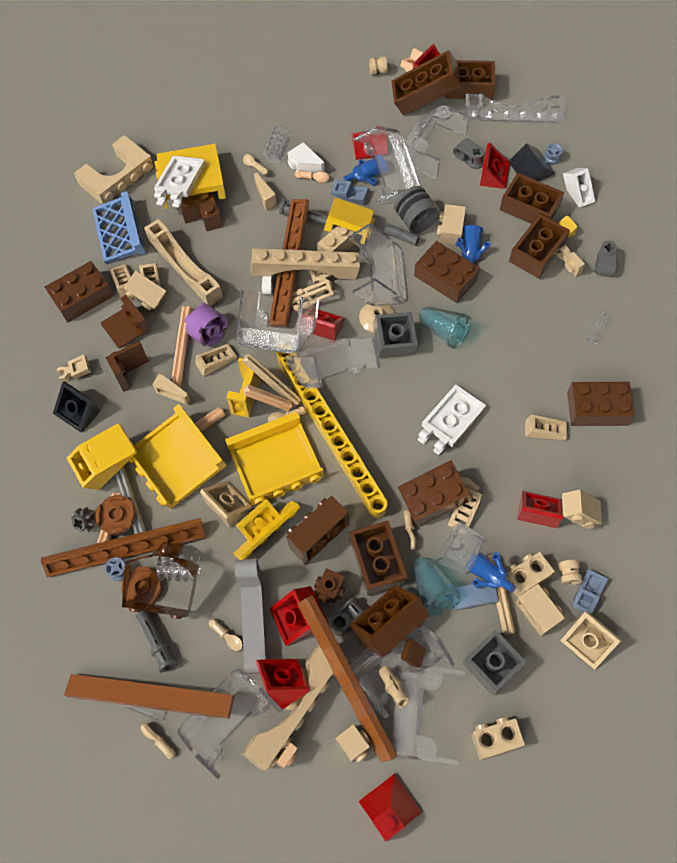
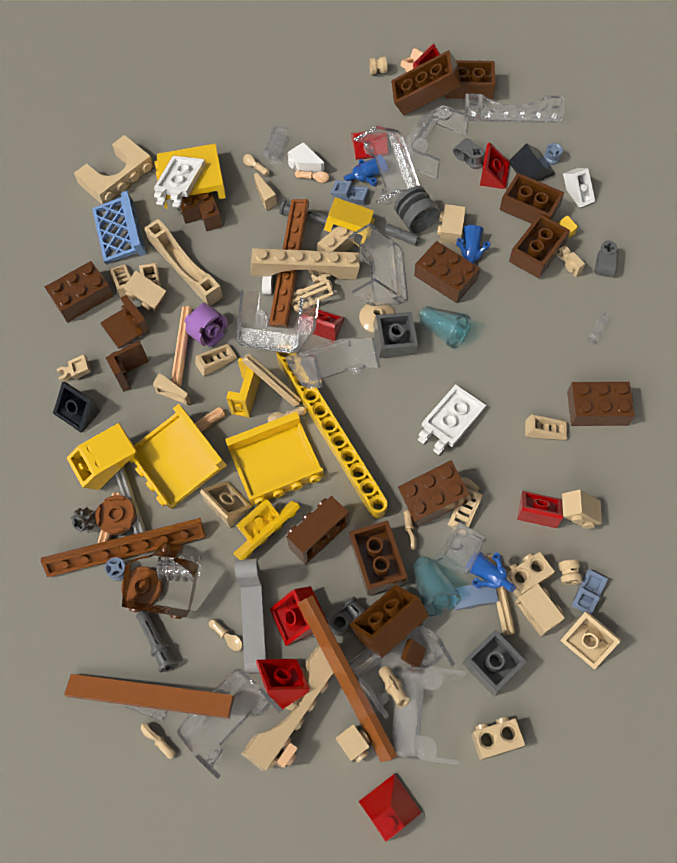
light nougat axle [243,385,293,411] -> none
reddish brown brick [314,568,345,604] -> none

